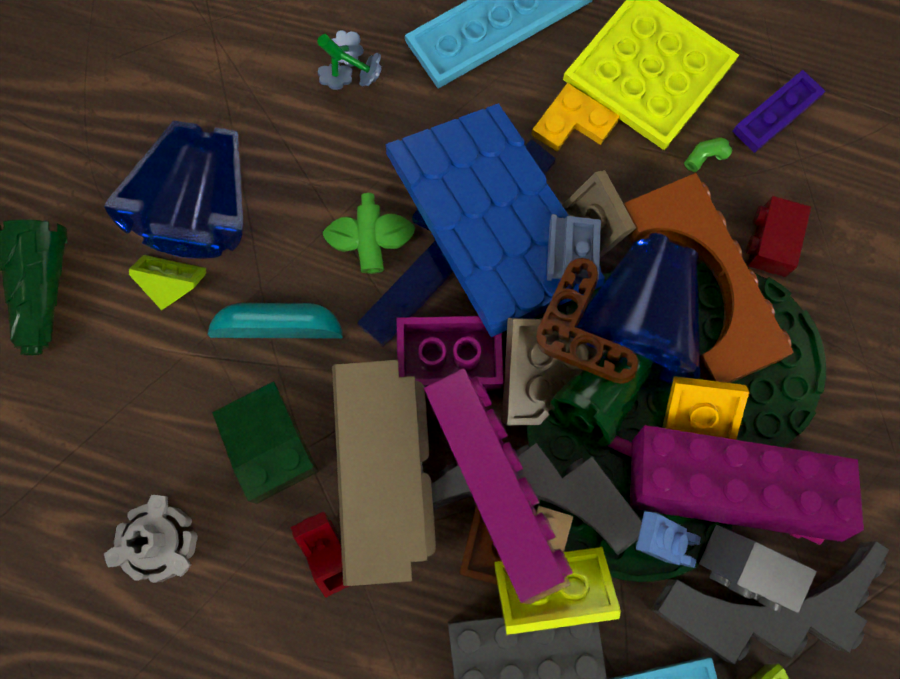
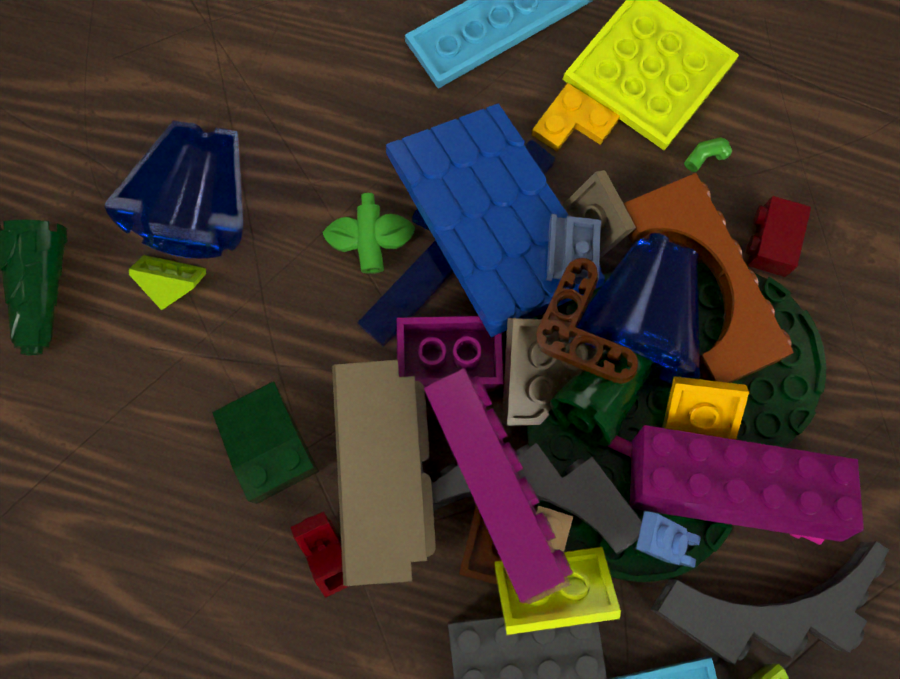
light grey piece [104,495,198,583] -> none
teal brick [208,303,343,338] -> none
sand blue plant [317,30,382,90] -> none
dark grey brick [699,525,817,613] -> none
dark purple plate [732,70,825,153] -> none

